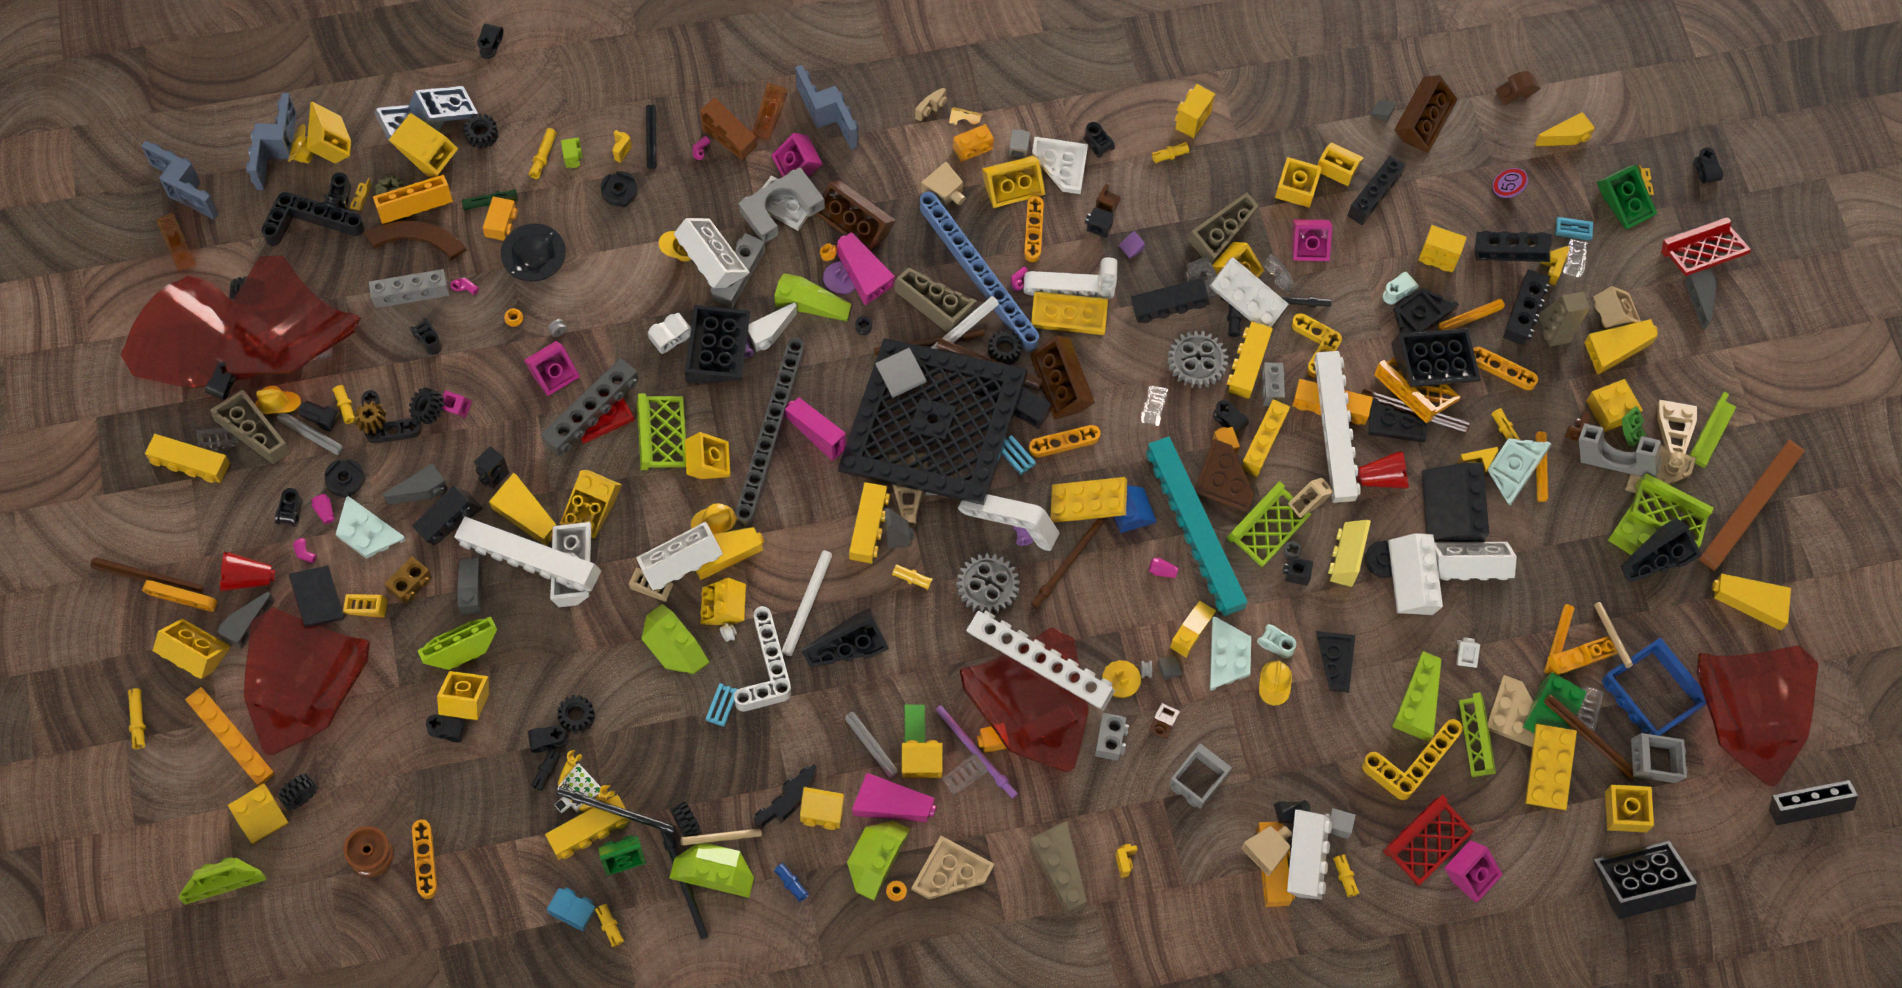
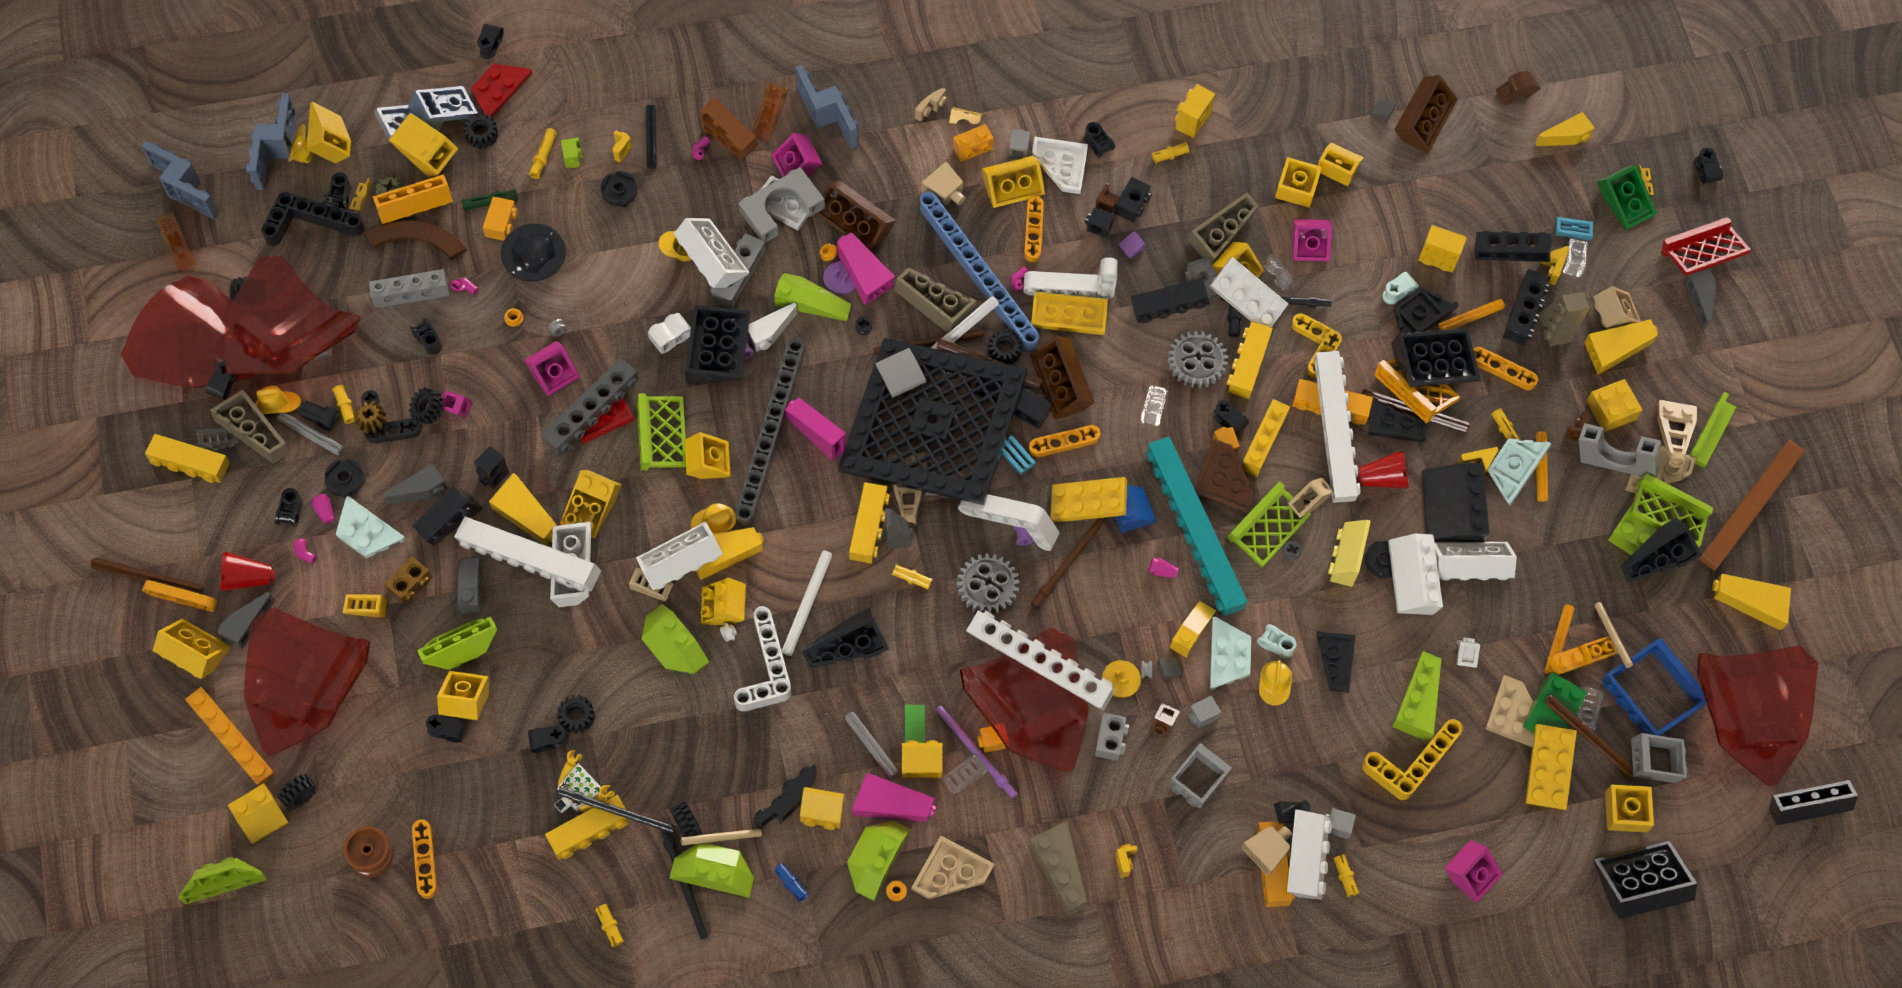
yellow pin [128,689,146,749] -> none
black tile [289,566,344,628] -> none
black pin [531,749,561,791] -> none
dark azure brick [546,888,596,932] -> none
green slope [598,835,646,876] -> none
medium azure tile [706,683,738,727] -> none
light grey brick [1261,362,1285,406] -> none
black brick [1283,557,1314,586] -> none
black brick [1347,155,1405,225] -> none
red fence [1382,794,1474,886] -> none
lime fence [1459,692,1496,777] -> none
piece [1492,168,1528,198] -> none
bright green slope [1622,406,1646,447] -> none
none -> red wing [471,64,533,118]
none -> black brick [1114,177,1152,223]
none -> light grey brick [1188,695,1221,729]

